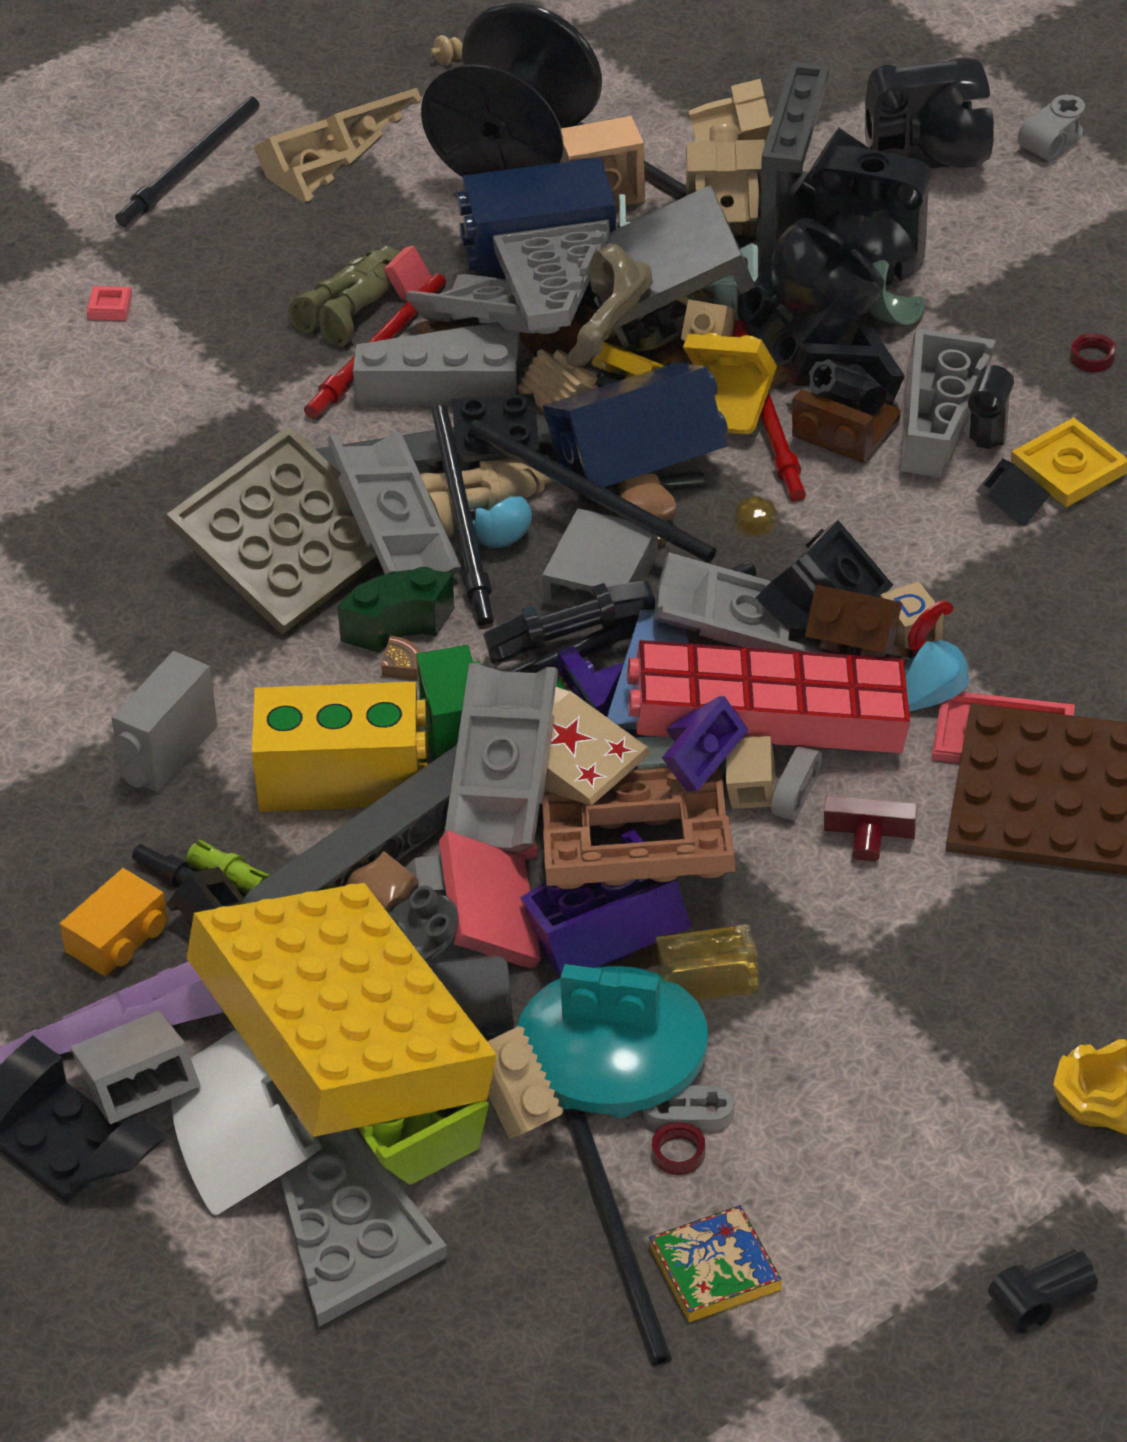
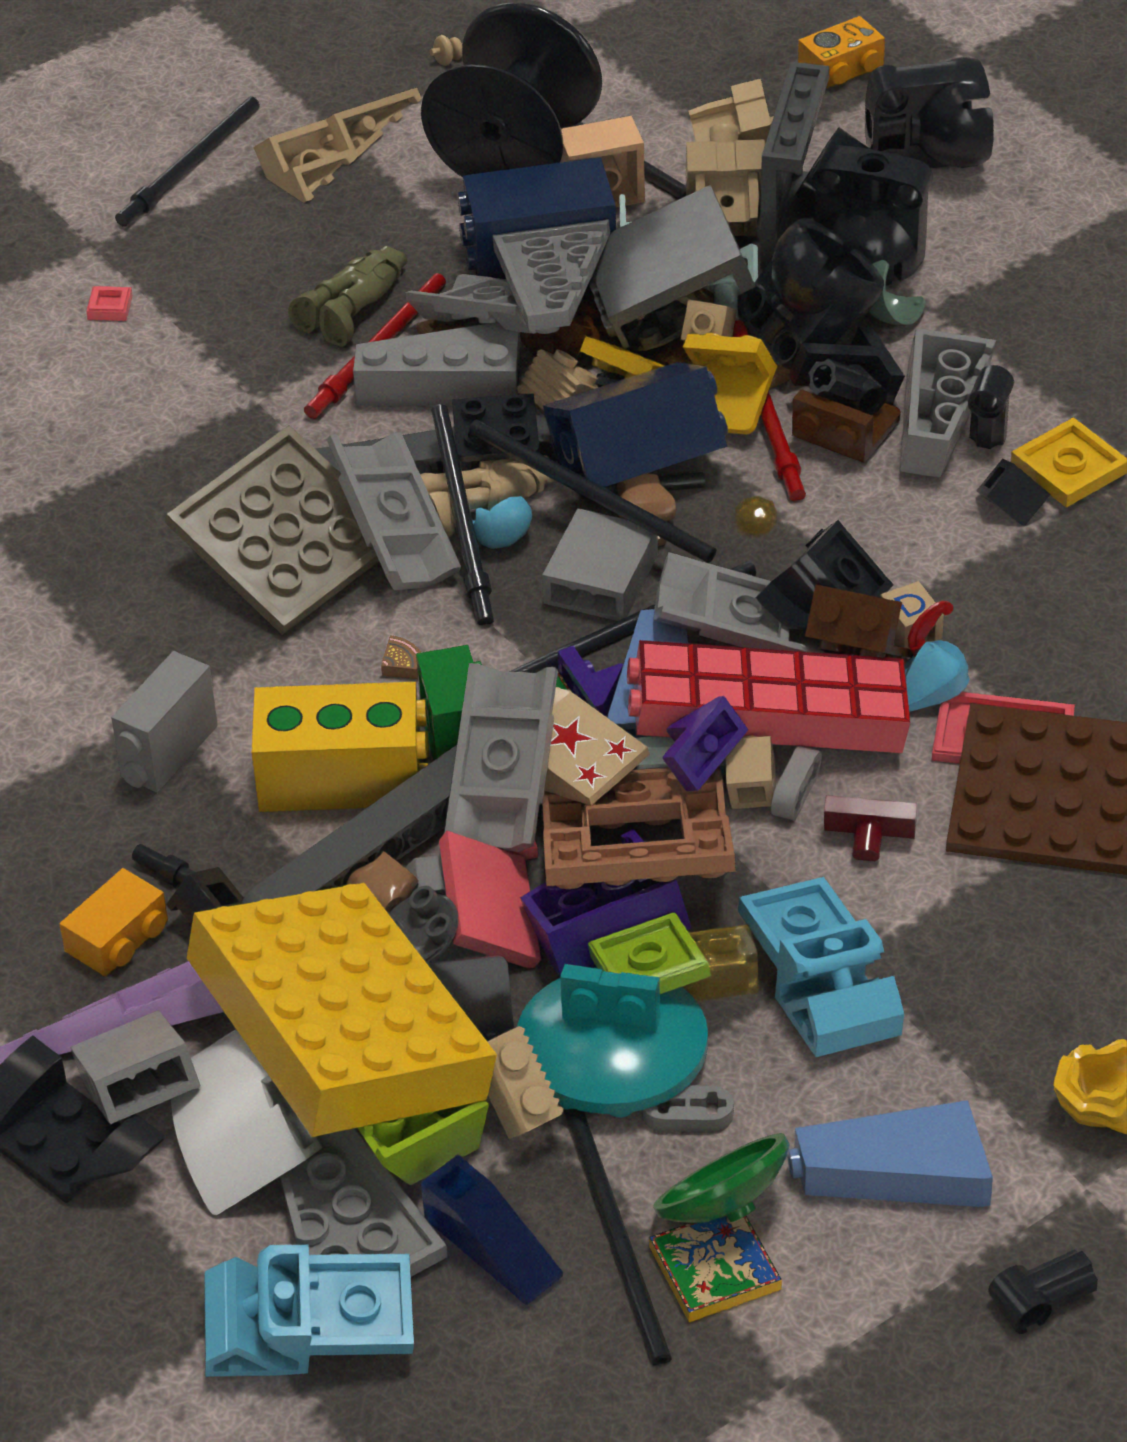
lime pin [186,840,271,895] -> none
dark green brick [337,567,455,653] -> none
coral tile [383,246,432,301] -> none
black bar [483,580,655,664] -> none
dark tan hair [566,244,653,367] -> none
dark red piece [652,1122,705,1175] -> none
light grey piece [1017,94,1085,162] -> none
dark red piece [1070,333,1116,372] -> none
none -> medium azure piece [204,1244,414,1377]
none -> clear blue slope [421,1154,563,1305]
none -> lime tile [588,912,711,994]
none -> green dish [653,1133,790,1223]
none -> medium azure piece [738,877,904,1057]
none -> medium blue slope [787,1100,993,1207]
none -> light orange brick [798,16,885,88]

